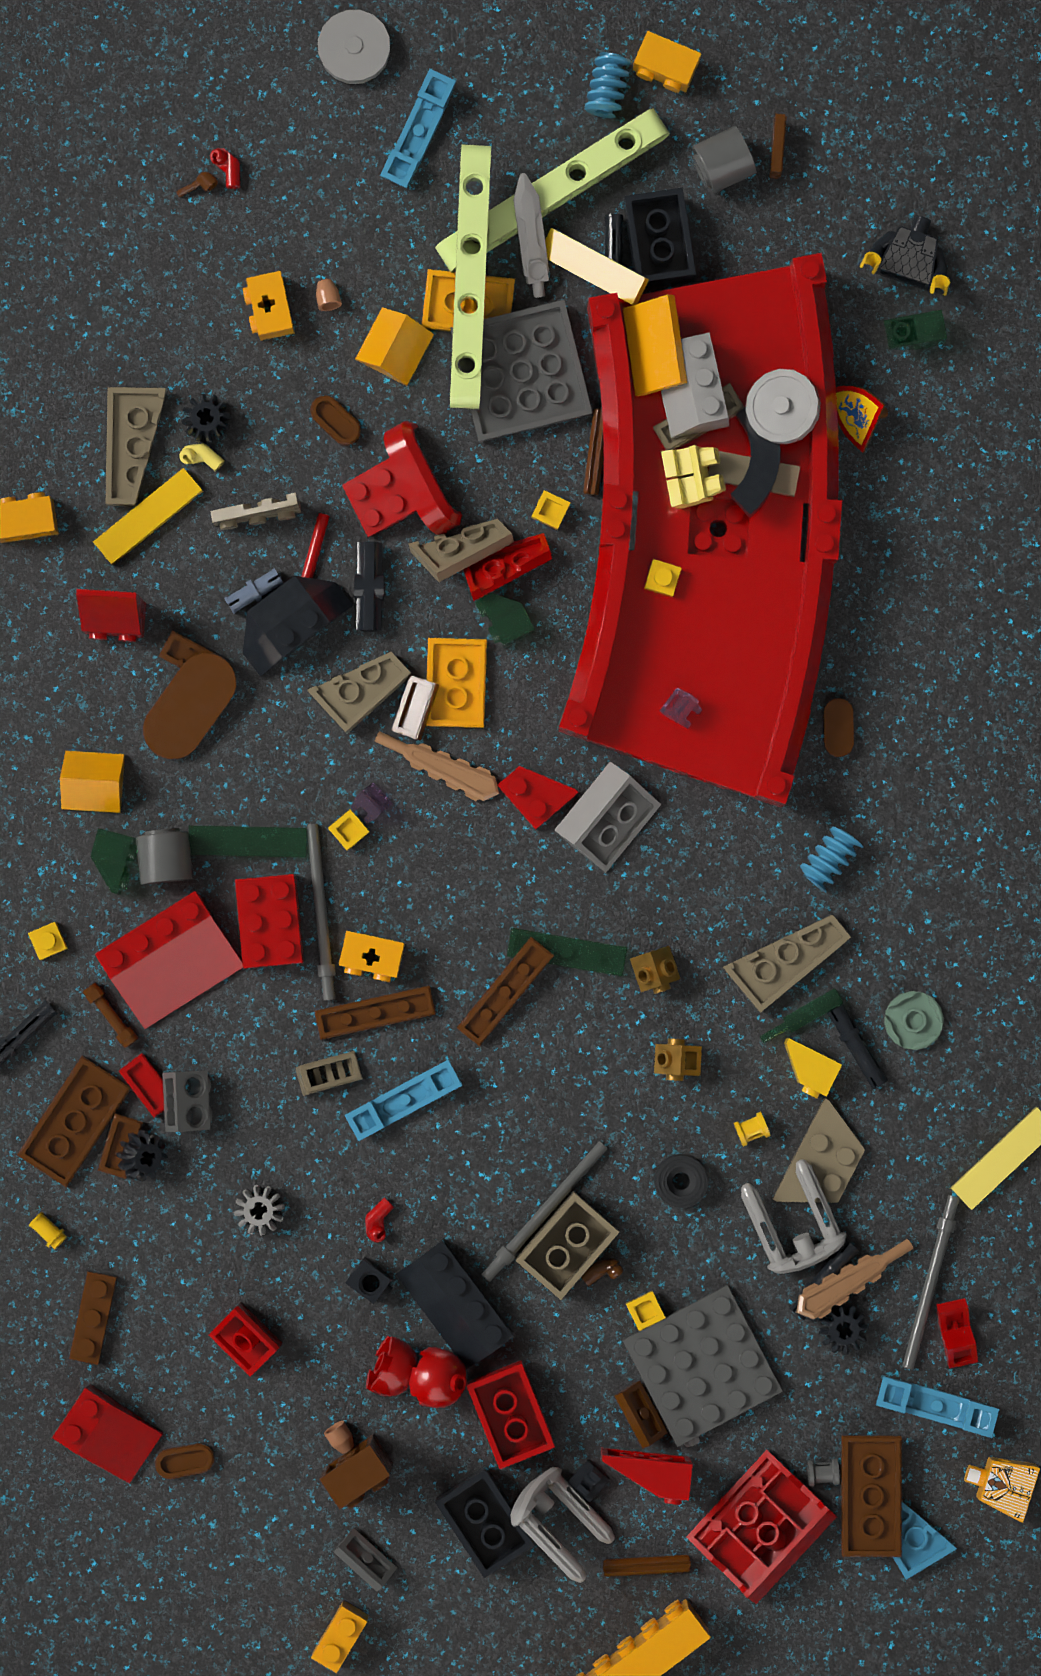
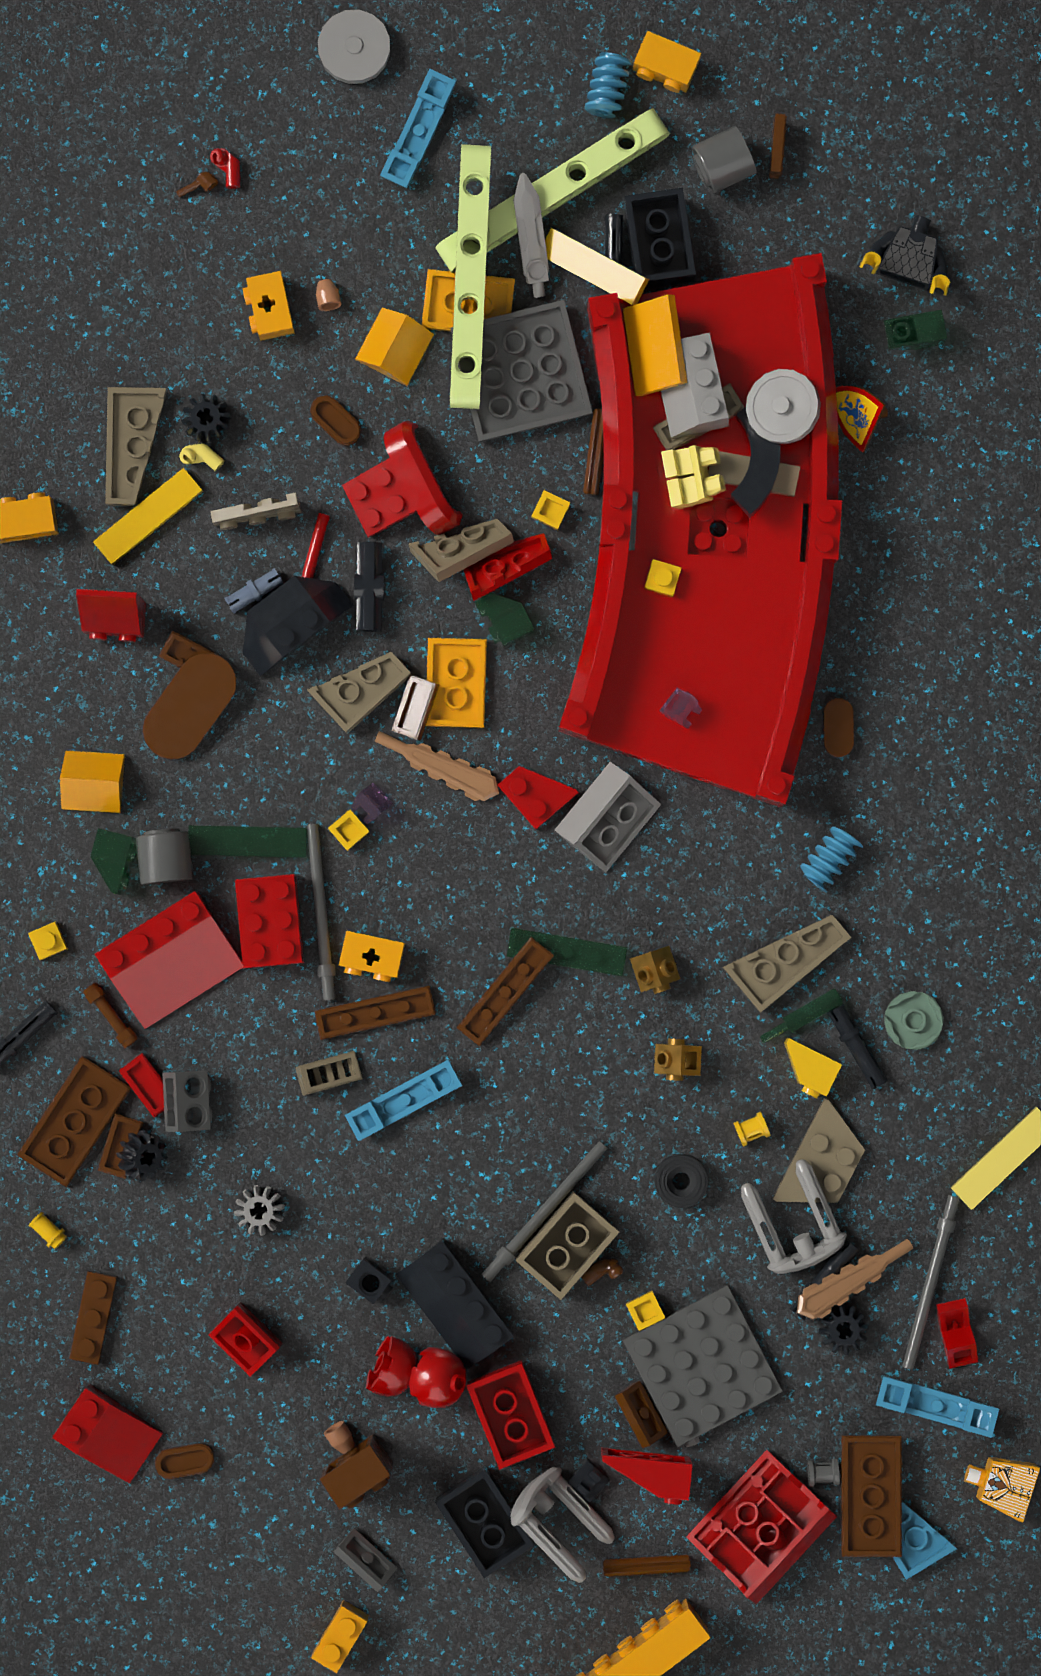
red arm [365,1197,394,1243] -> none

